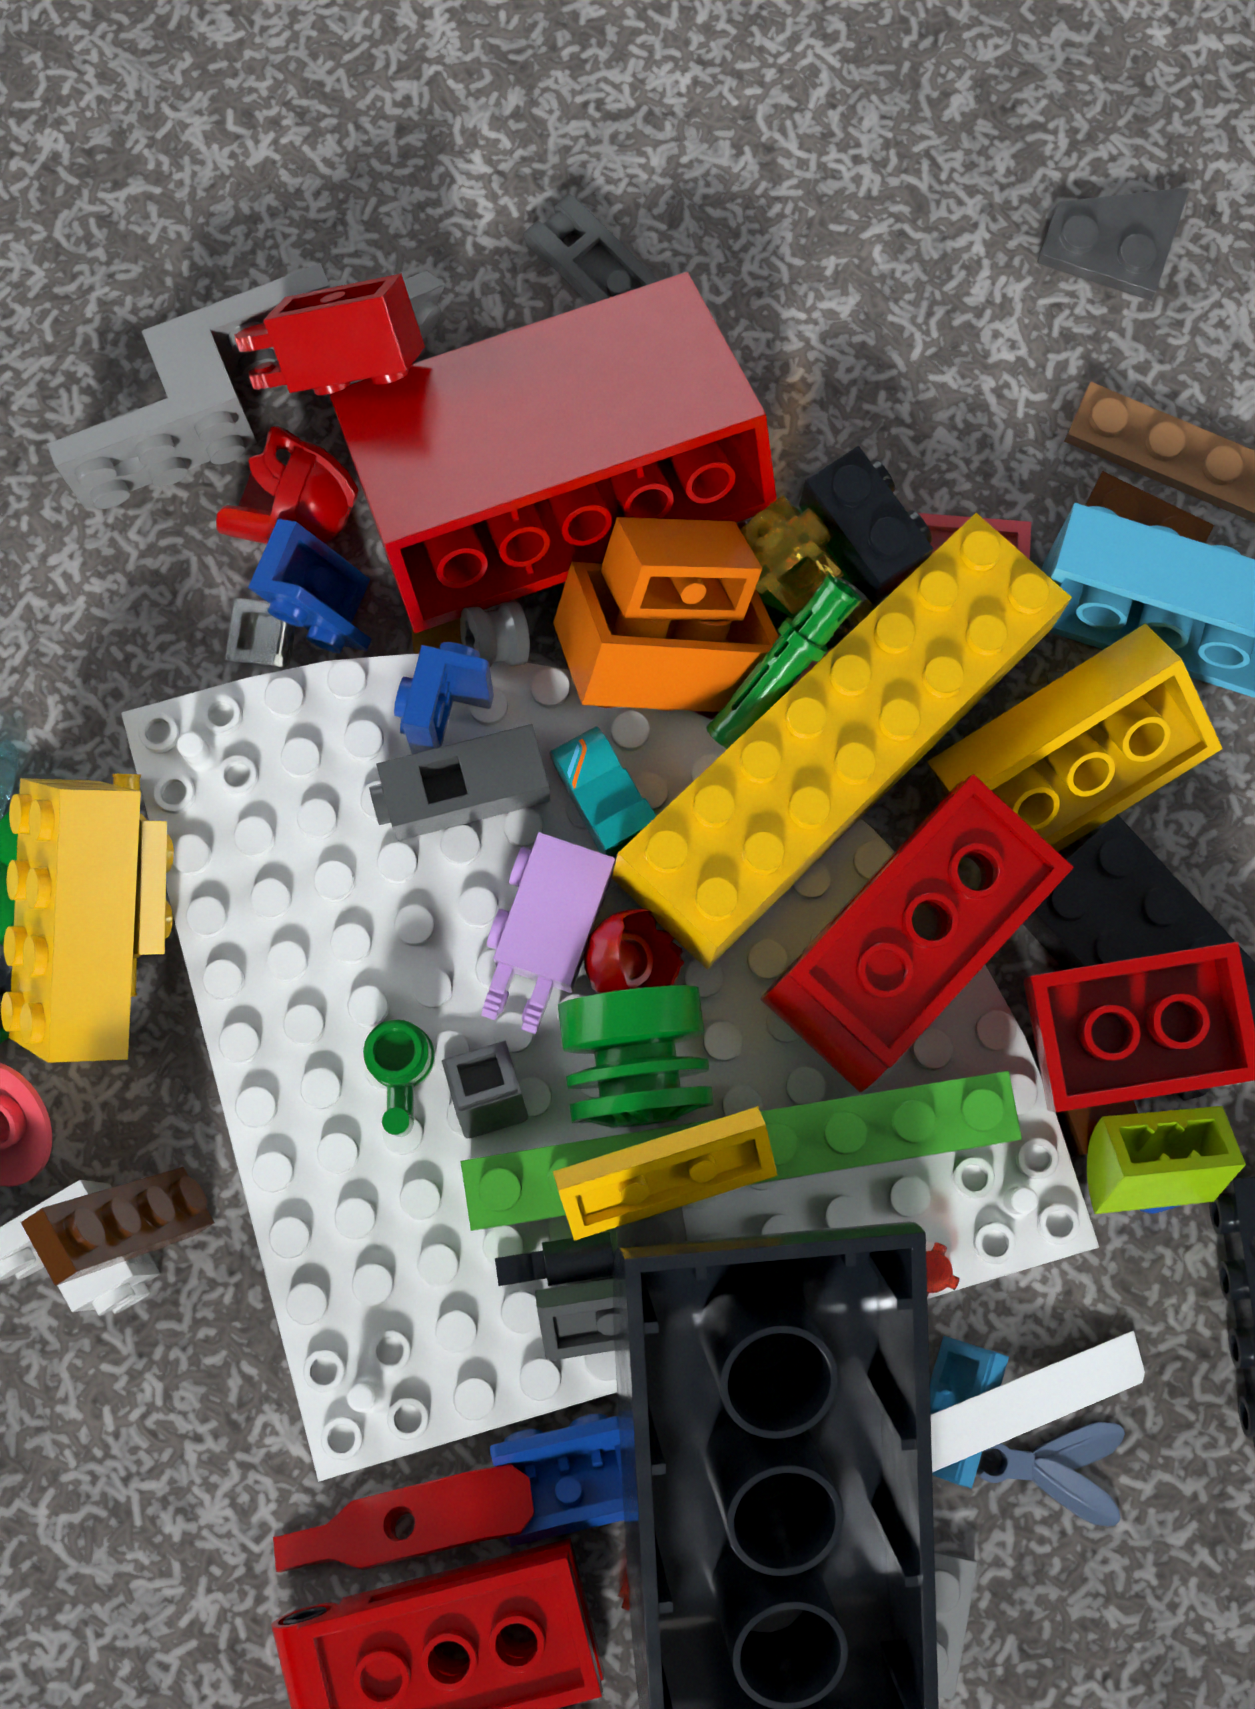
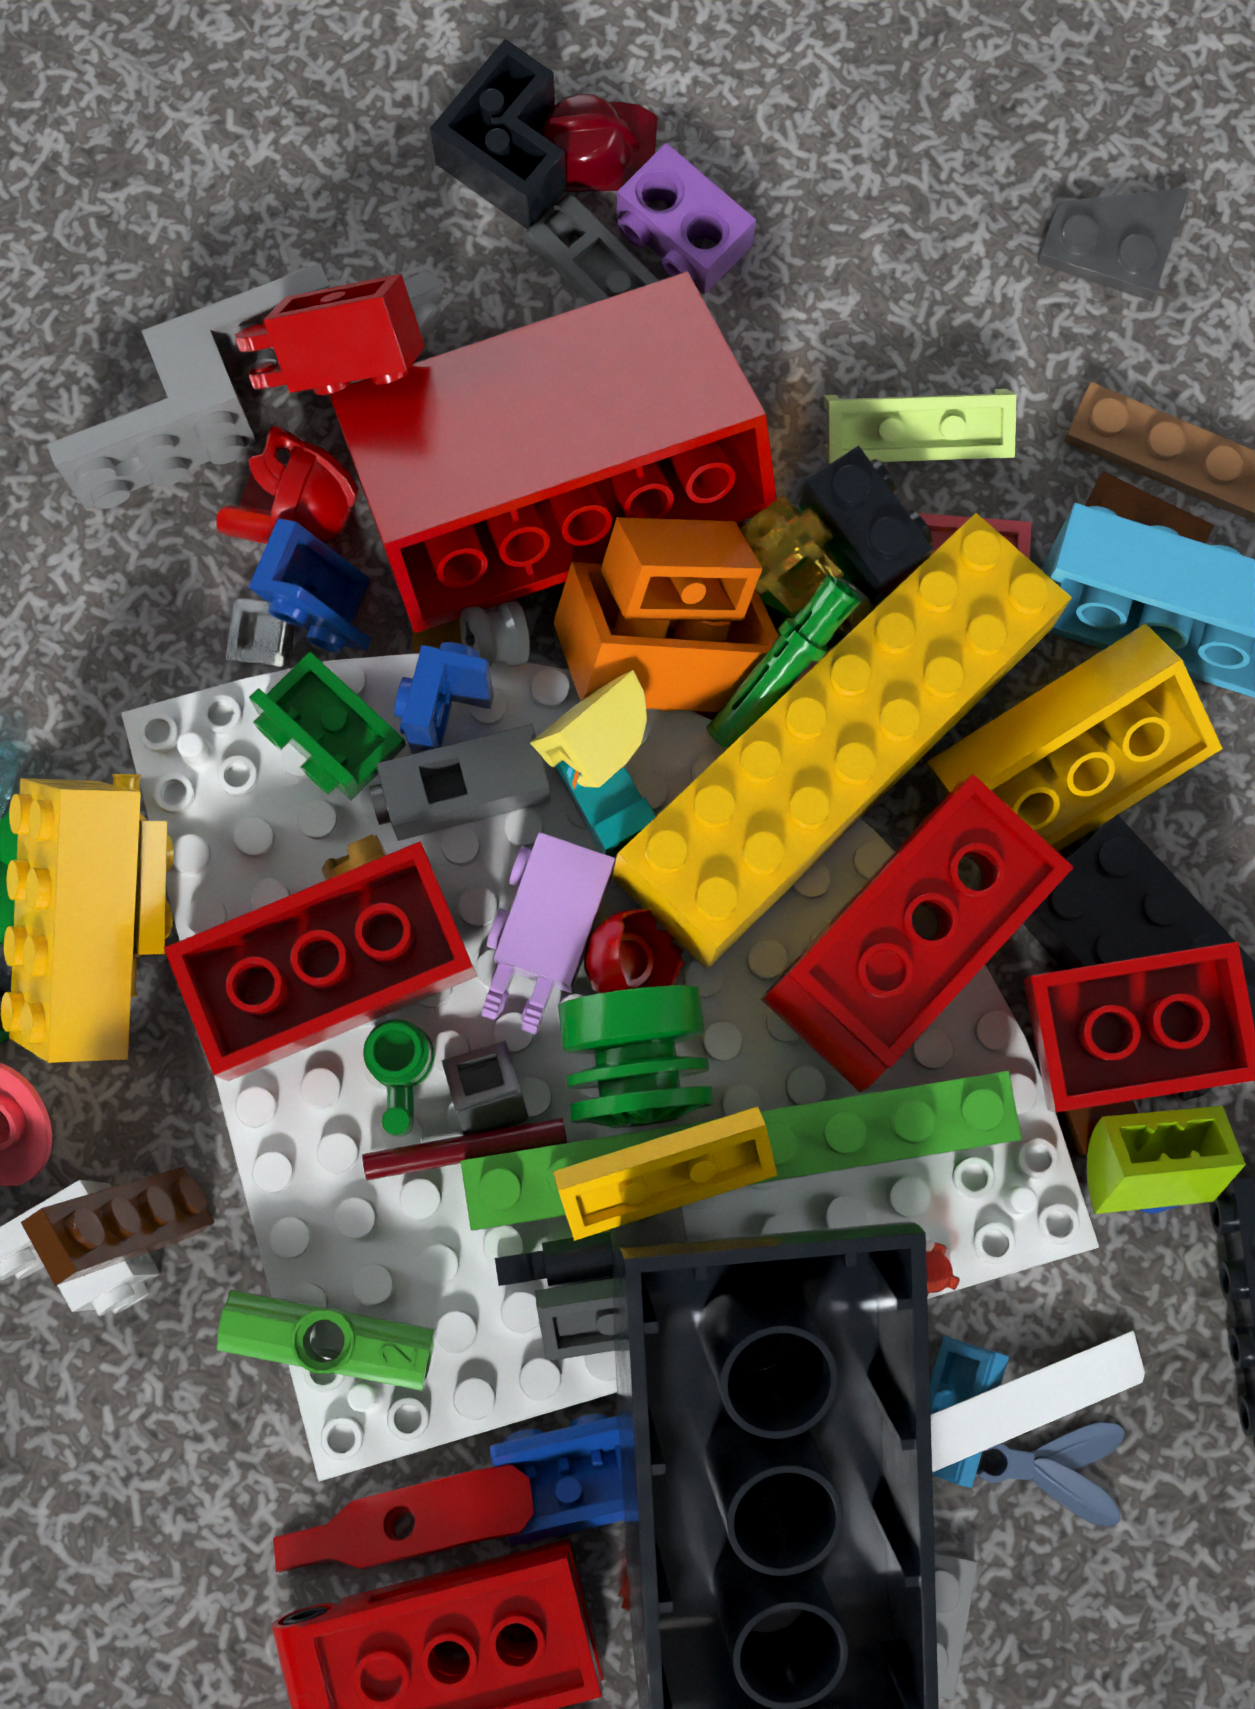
none -> red brick [164,841,477,1081]
none -> bright green piece [217,1289,436,1391]
none -> green bracket [249,652,406,801]
none -> pearl gold tile [321,834,387,880]
none -> dark red piece [362,1117,567,1181]
none -> black brick [430,39,567,229]
none -> light yellow brick [530,670,647,788]
none -> dark red piece [538,93,658,193]
none -> medium lavender brick [617,143,756,295]
none -> yellowish green container [824,389,1017,464]

